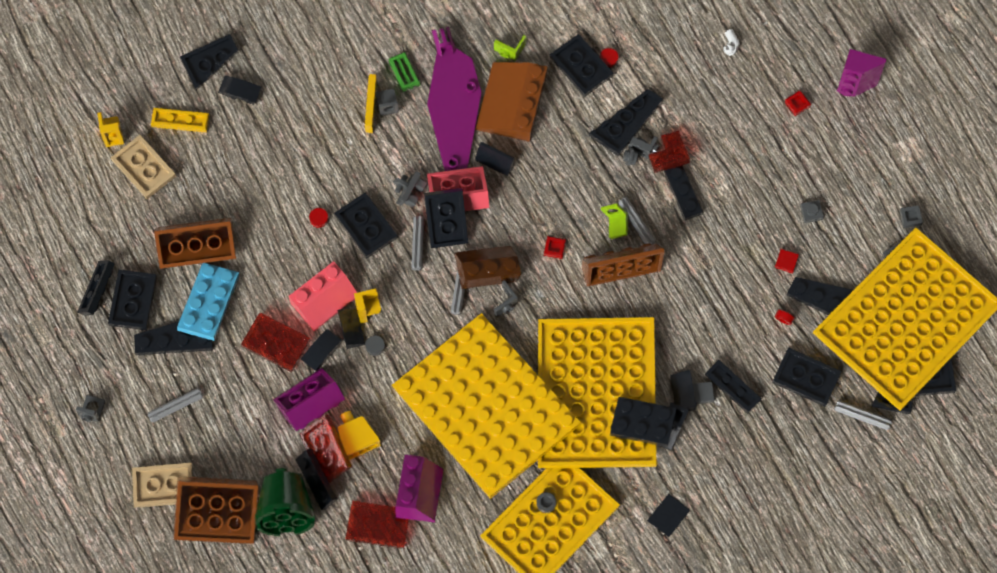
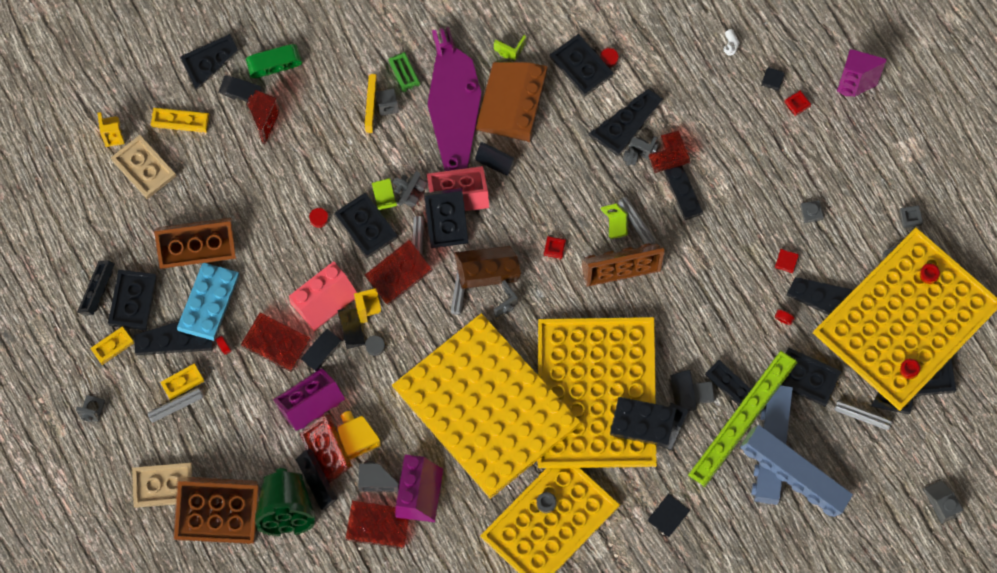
none -> yellow plate [90,326,134,365]
none -> yellow plate [160,363,204,400]
none -> red tile [216,335,232,355]
none -> green beam [246,44,302,78]
none -> clear red slope [247,90,280,145]
none -> dark grey slope [358,461,399,492]
none -> clear red plate [365,240,433,305]
none -> lime bracket [372,178,397,210]
none -> lime tile [688,351,797,487]
none -> sand blue brick [739,425,853,517]
none -> sand blue brick [751,386,793,505]
none -> black tile [761,67,785,91]
none -> red tile [900,359,920,379]
none -> red tile [920,264,940,284]
none -> dark grey slope [923,481,963,524]

